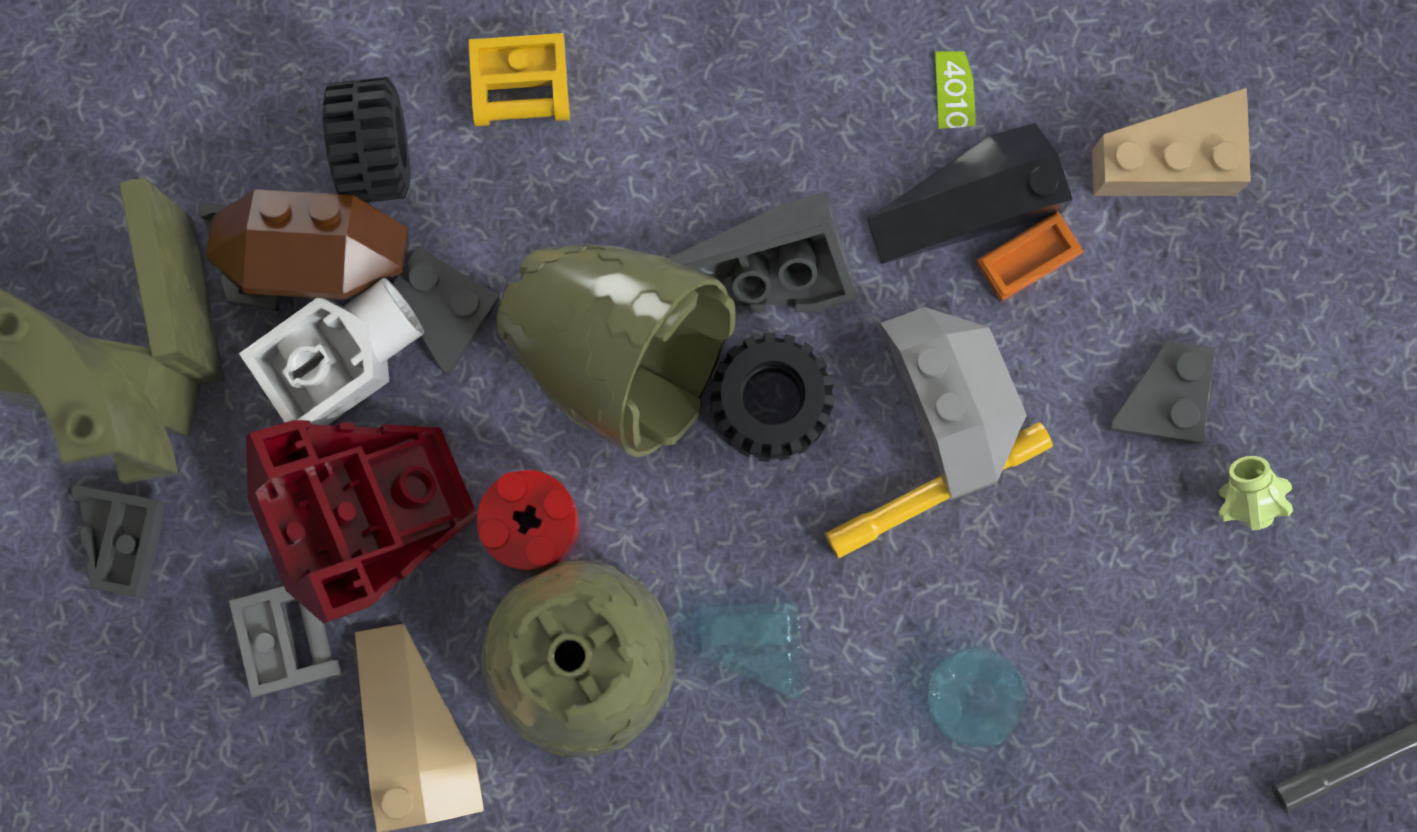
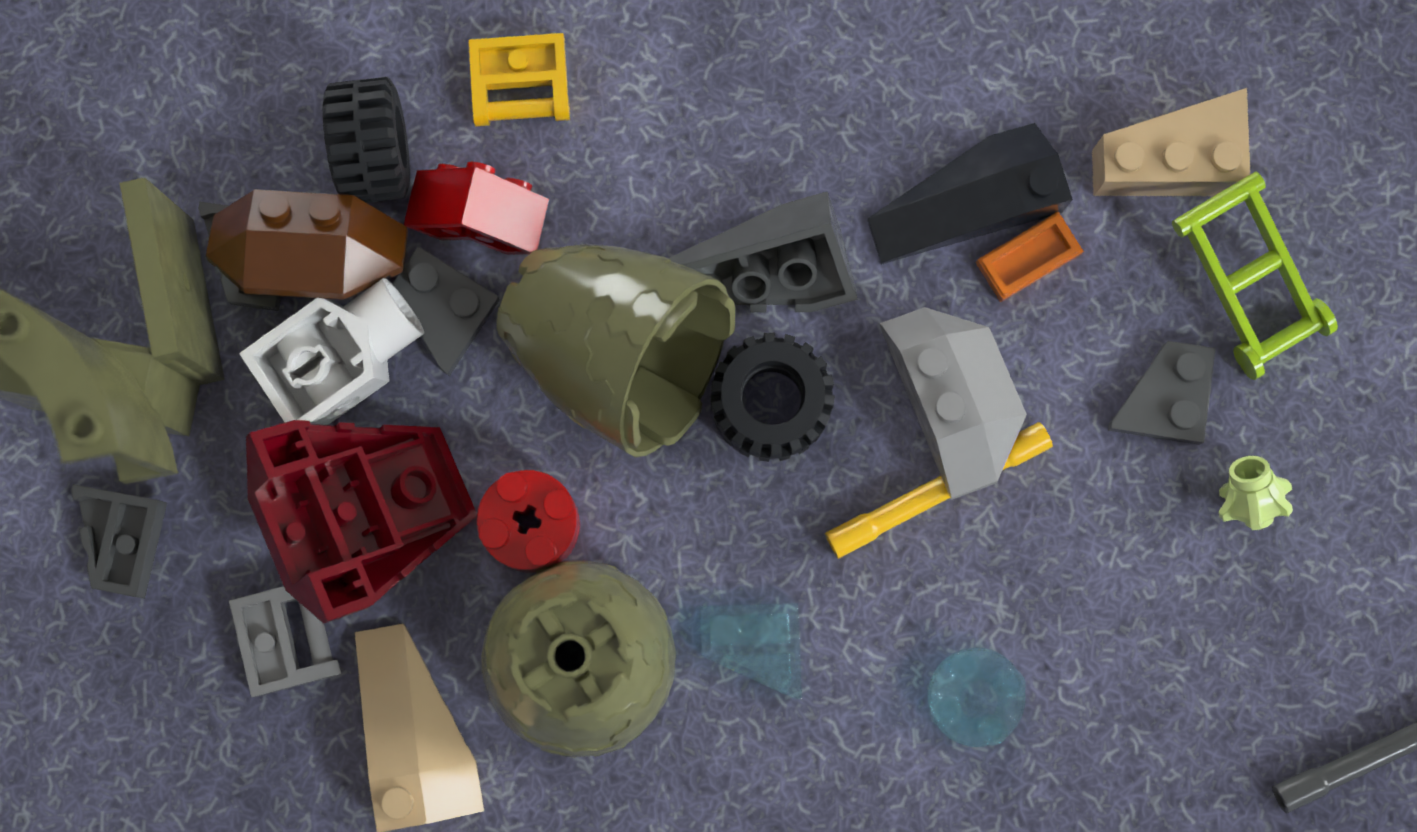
lime sticker [935,51,976,129] -> none
none -> red brick [403,162,549,255]
none -> lime piece [1172,172,1338,380]

